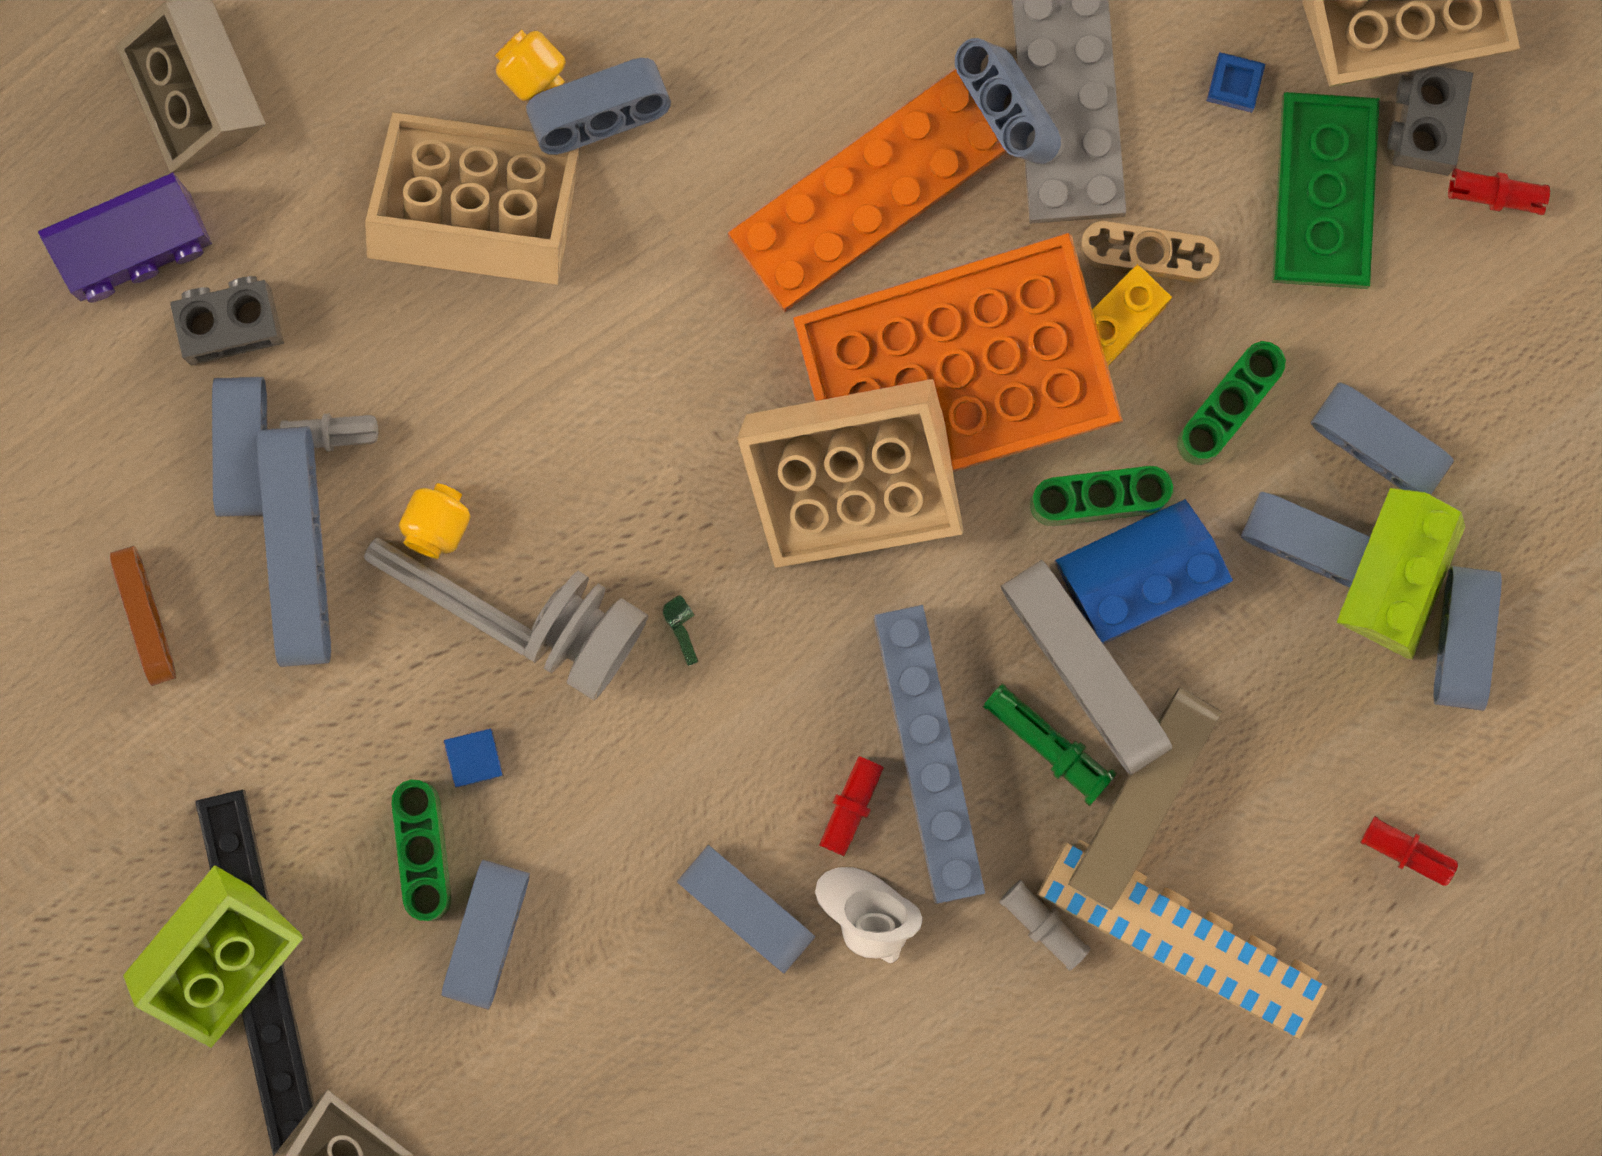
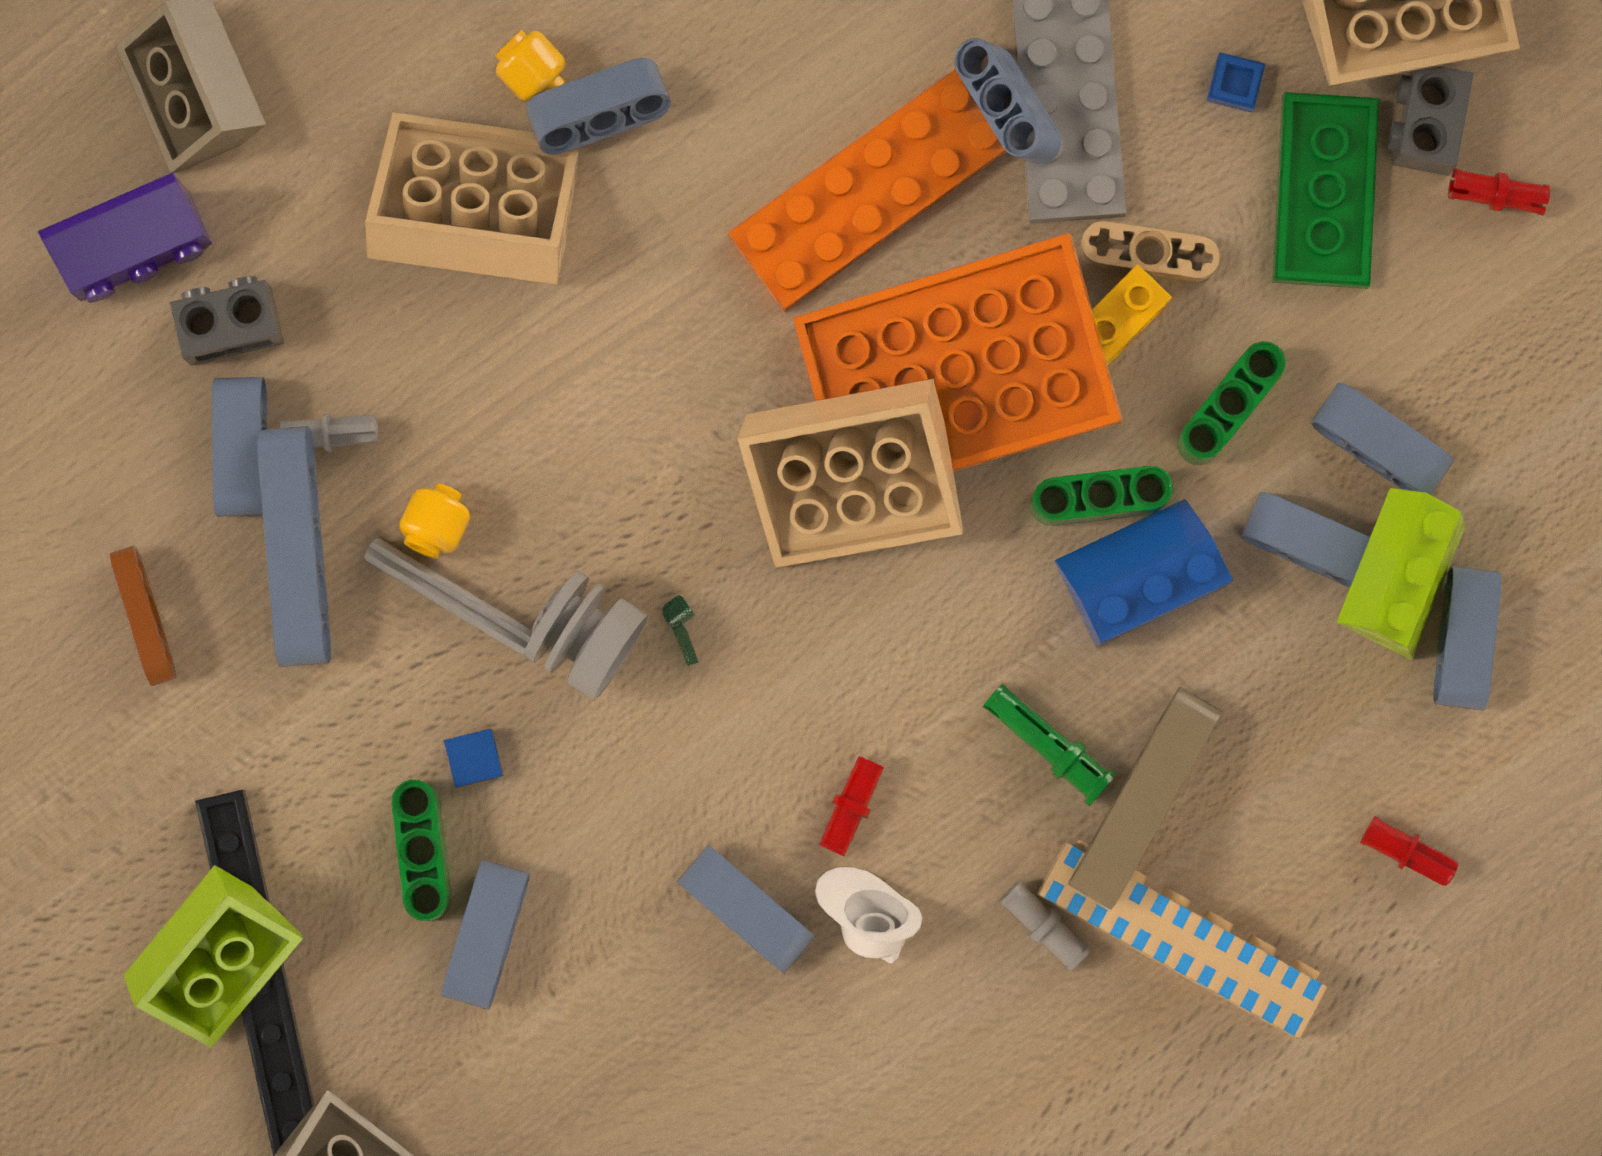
sand blue brick [874,605,985,904] -> none
light grey beam [1001,560,1173,775] -> none

